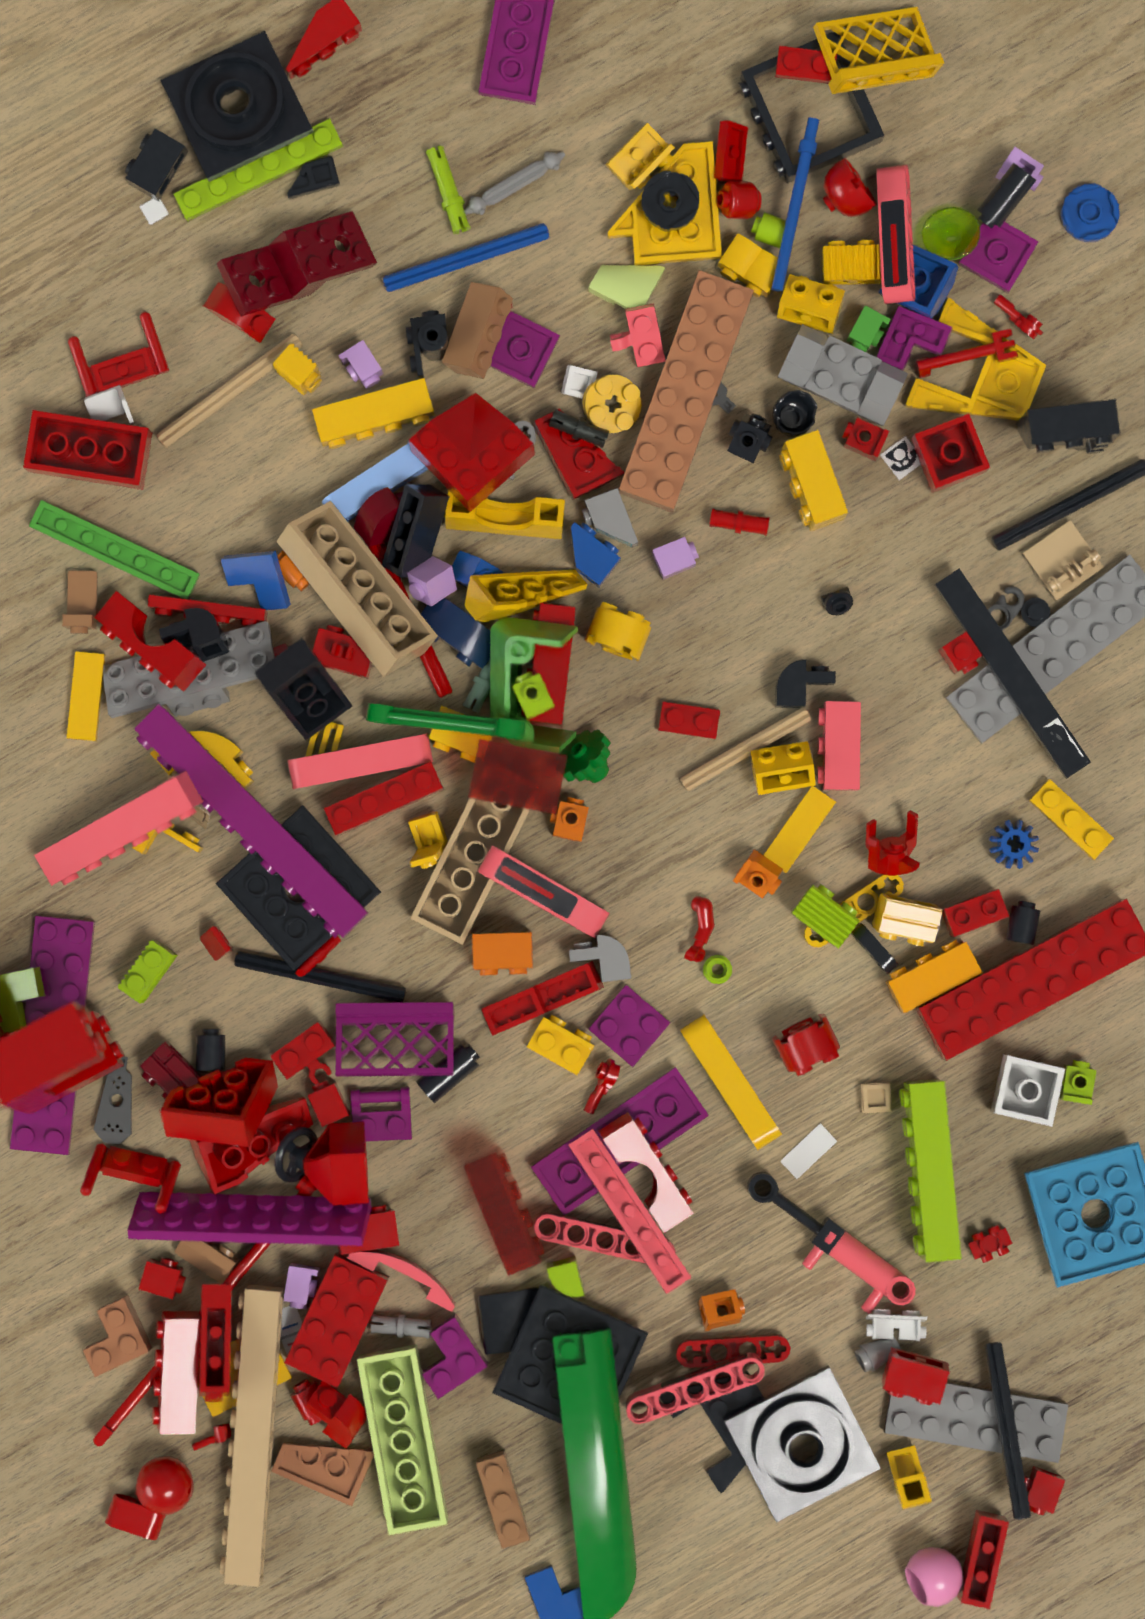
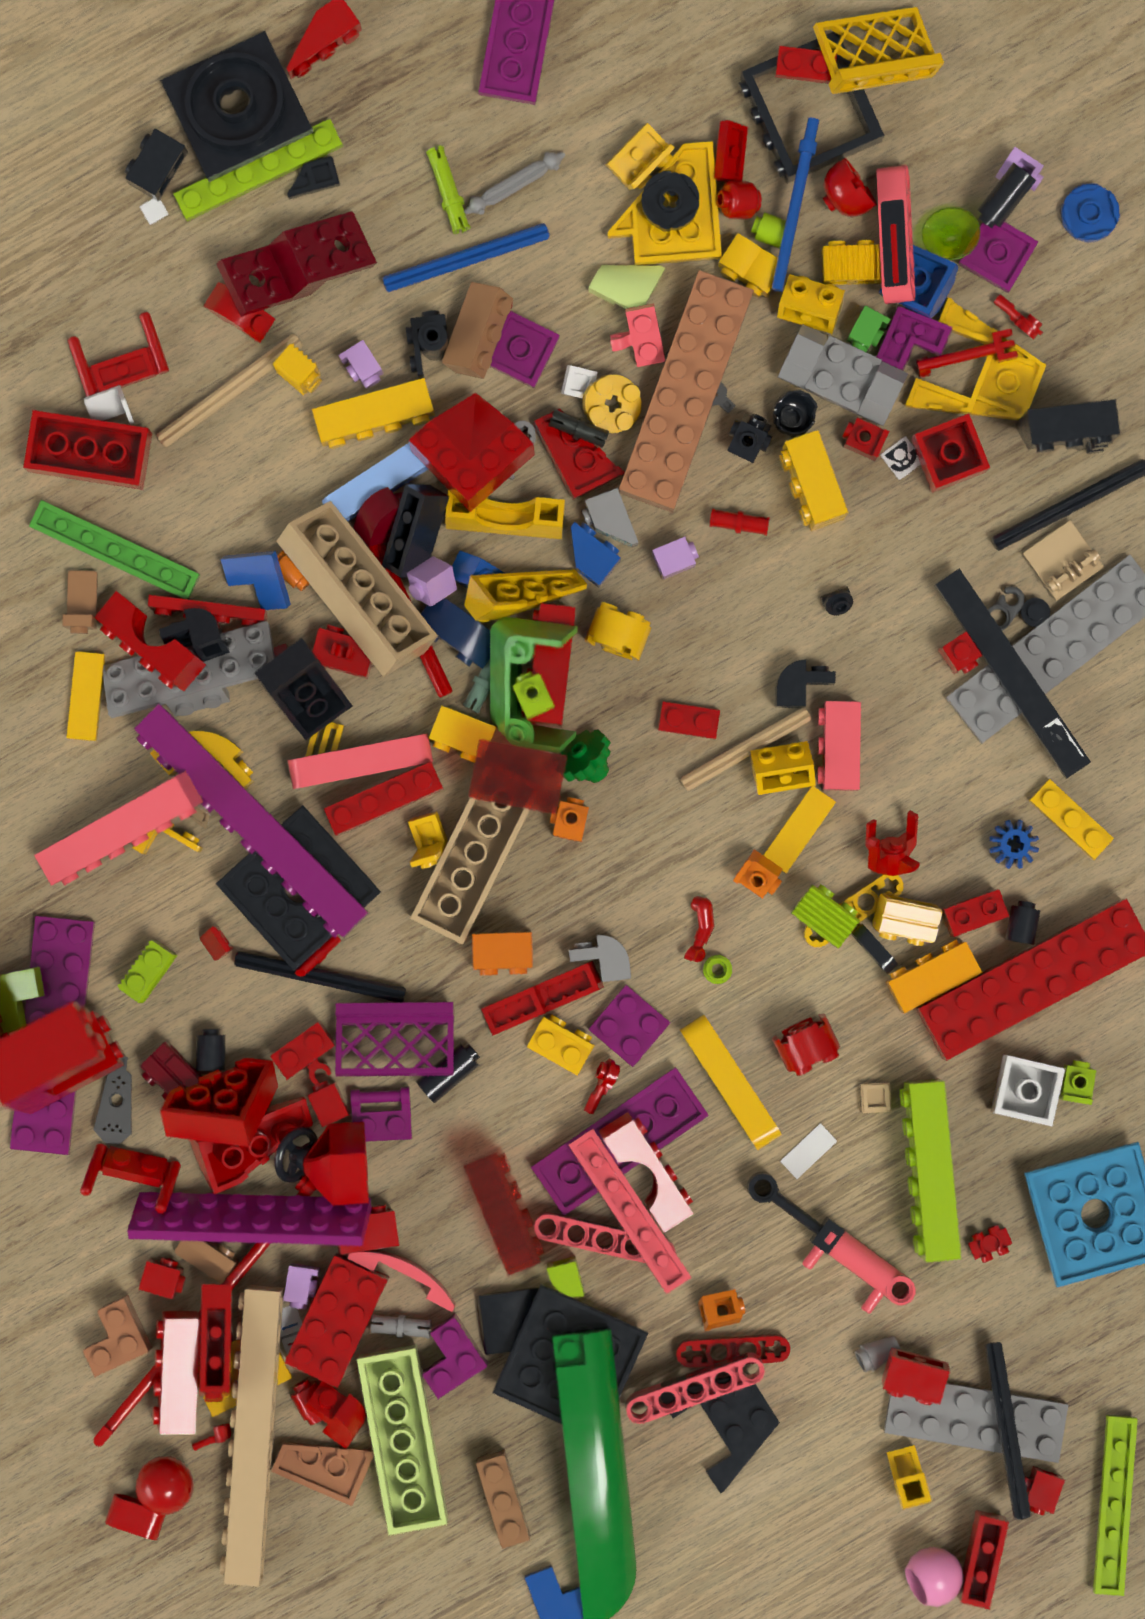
green piece [366,703,526,740] -> none
beam [477,846,610,939] -> none
piece [724,1365,881,1523] -> none
white hinge [866,1309,927,1341] -> none
none -> lime plate [1093,1415,1138,1596]

